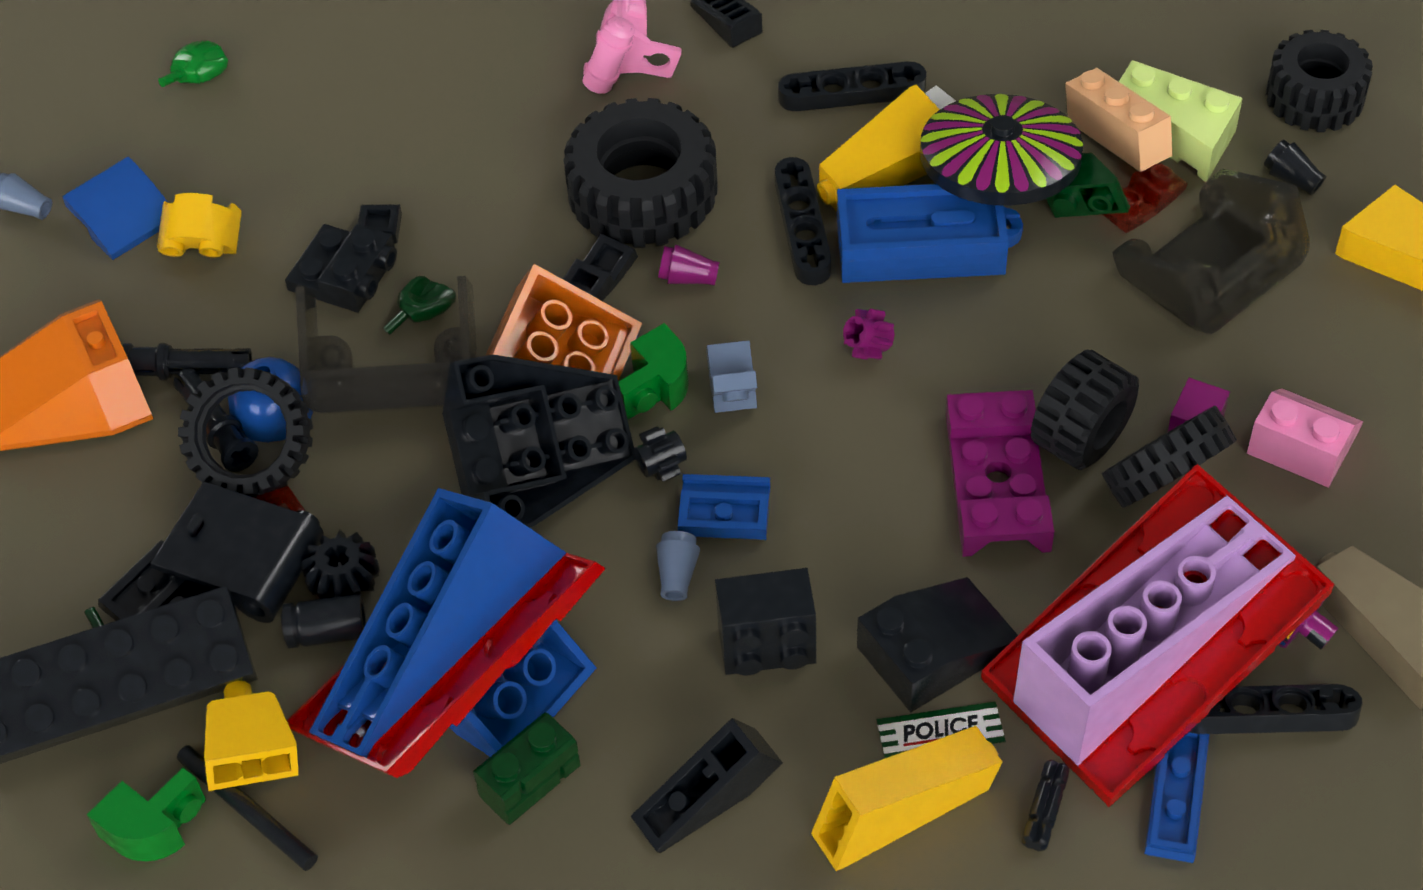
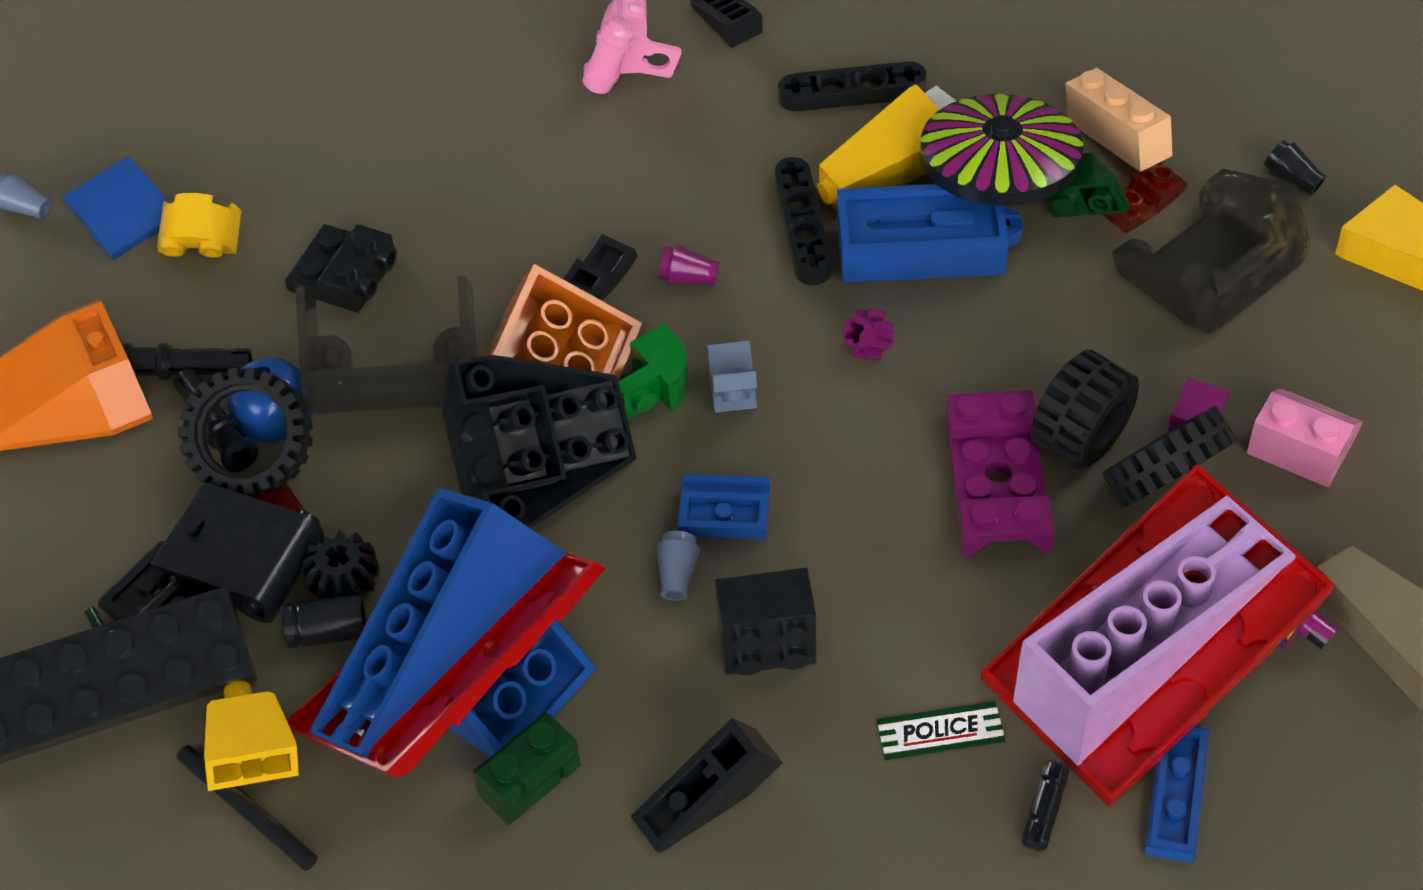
green brick [86,768,206,861] -> none
green piece [158,41,228,87] -> none
black tile [358,205,402,244] -> none
dark green piece [383,276,456,335] -> none
black tyre [563,98,718,248] -> none
black gear [634,426,687,482] -> none
yellow slope [811,726,1002,871] -> none
black slope [857,577,1018,713] -> none
yellowish green wedge [1119,60,1243,182] -> none
black beam [1189,684,1362,734] -> none
black tyre [1266,29,1373,132] -> none

